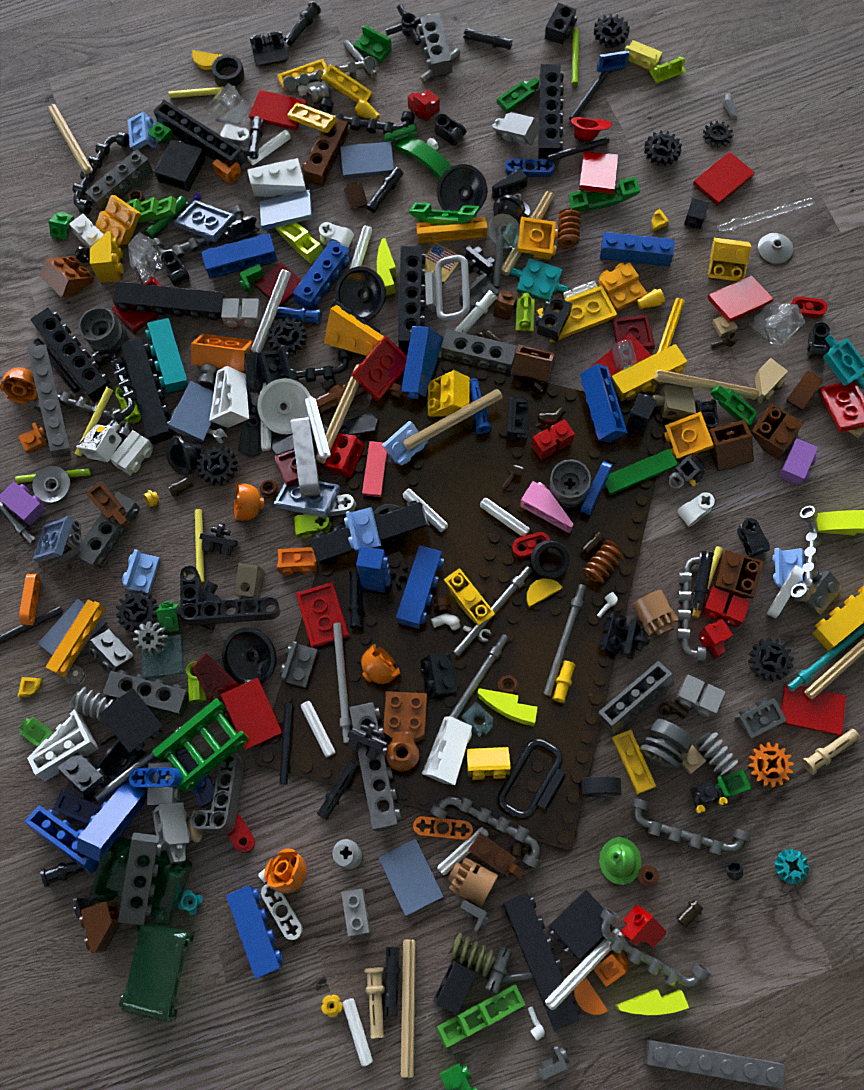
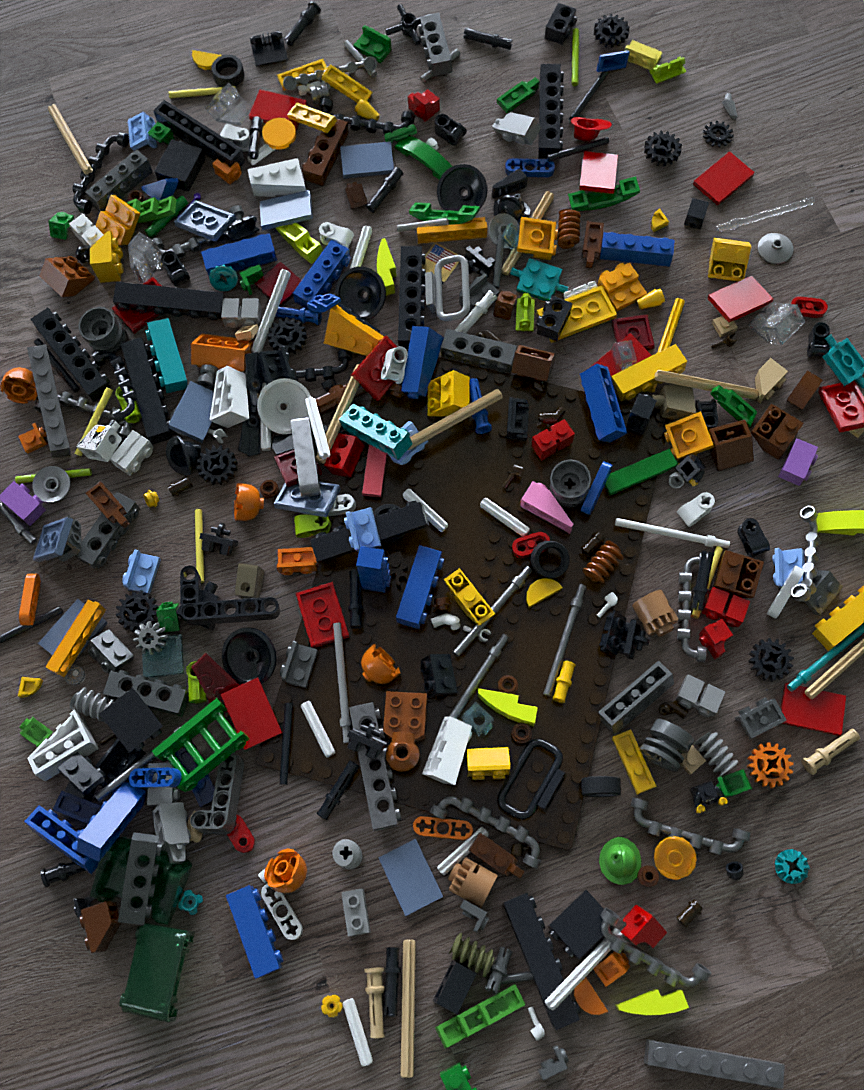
none -> blue slope [141,178,178,201]
none -> teal gear [209,264,238,291]
none -> tan plate [235,324,259,341]
none -> light orange tile [262,118,296,150]
none -> blue slope [307,293,341,312]
none -> teal brick [339,404,413,460]
none -> white piece [381,346,408,384]
none -> light grey bar [397,218,449,232]
none -> reddish brown plate [512,723,532,744]
none -> reddish brown hinge [582,221,604,269]
none -> white bar [615,518,730,549]
none -> light orange tile [654,836,697,880]

